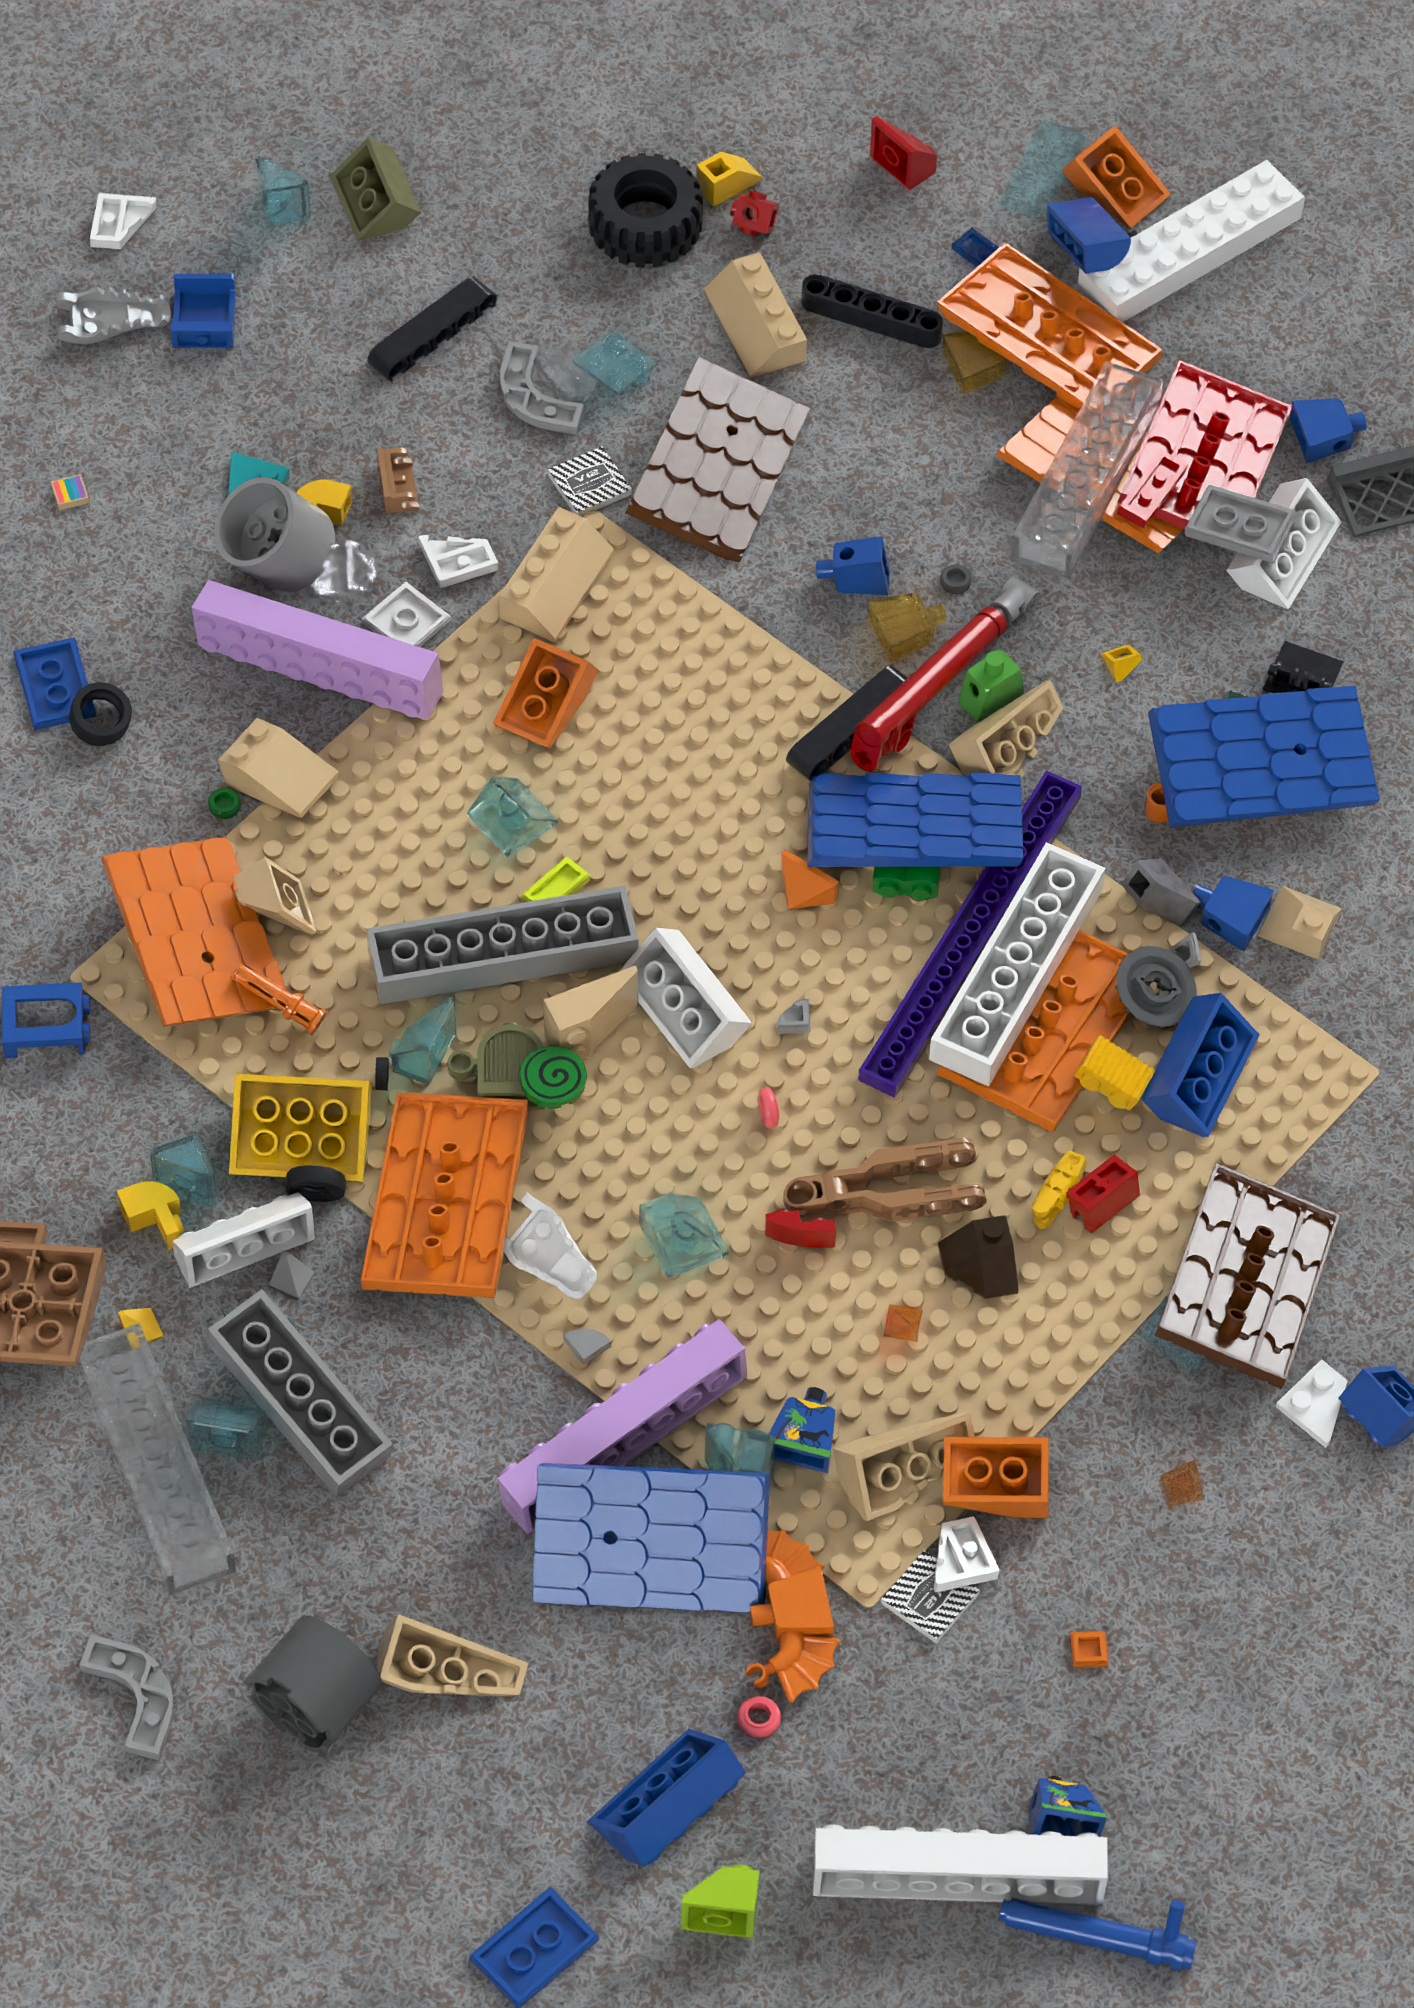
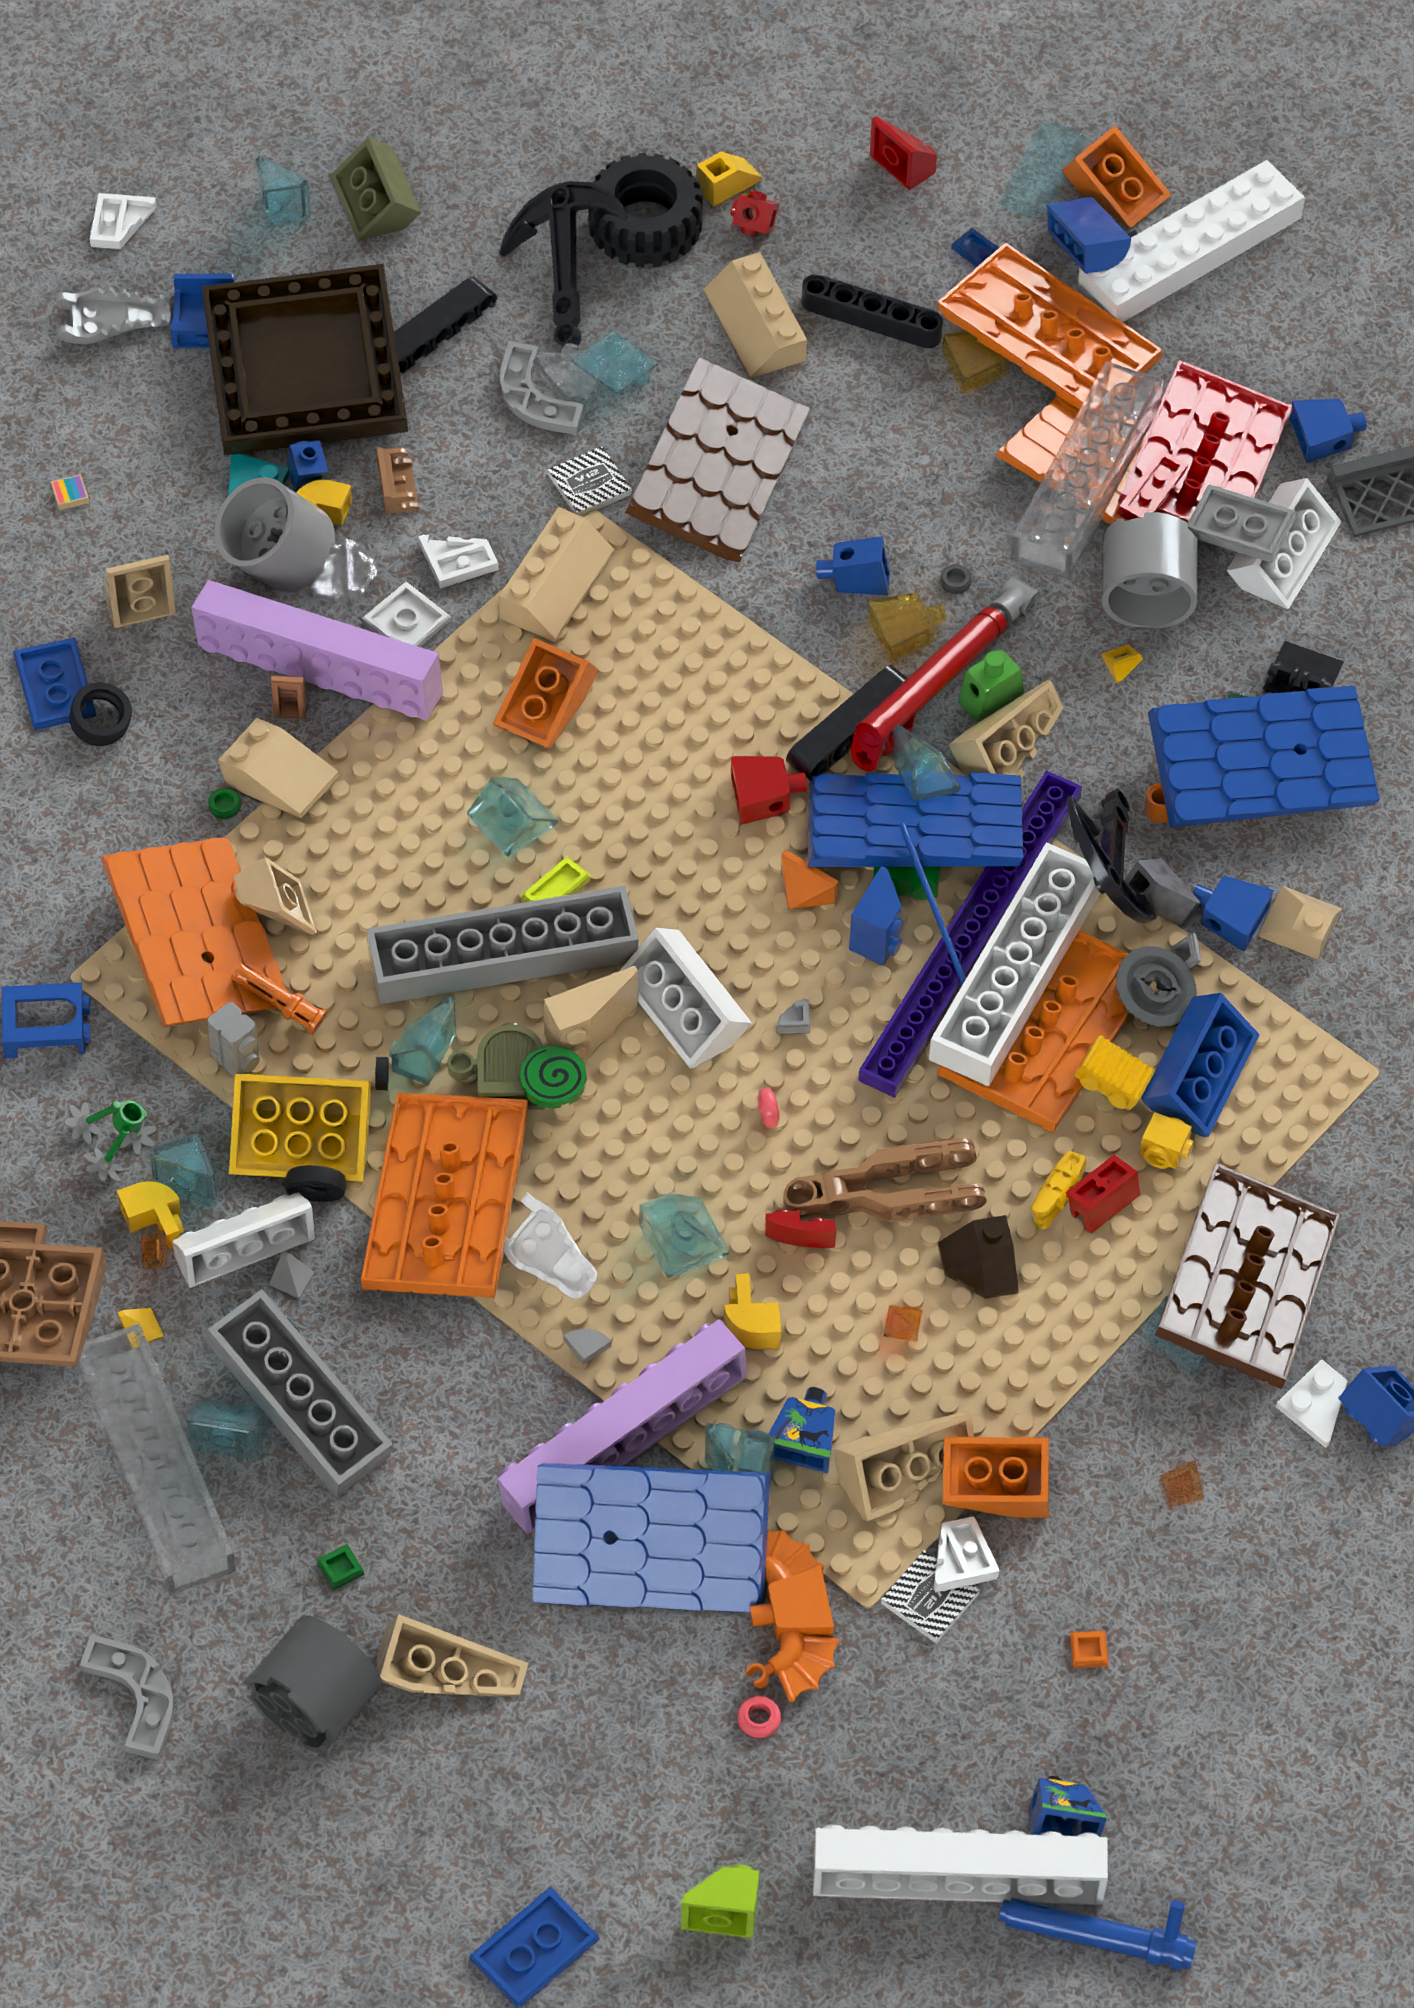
blue slope [587,1729,746,1867] -> none
none -> light grey plant [63,1100,157,1182]
none -> tan slope [104,555,176,628]
none -> clear orange slope [141,1232,167,1270]
none -> dark brown tile [201,264,408,456]
none -> light grey brick [207,1002,260,1078]
none -> nougat slope [271,676,308,719]
none -> blue brick [286,441,329,492]
none -> green tile [316,1544,364,1591]
none -> black piece [499,181,629,349]
none -> yellow brick [724,1273,781,1350]
none -> red torso [730,756,807,825]
none -> blue slope [849,866,904,966]
none -> clear light blue slope [893,724,961,801]
none -> blue axle [899,822,966,985]
none -> black piece [1067,788,1157,924]
none -> light grey brick [1102,512,1198,628]
none -> yellow brick [1139,1112,1194,1169]

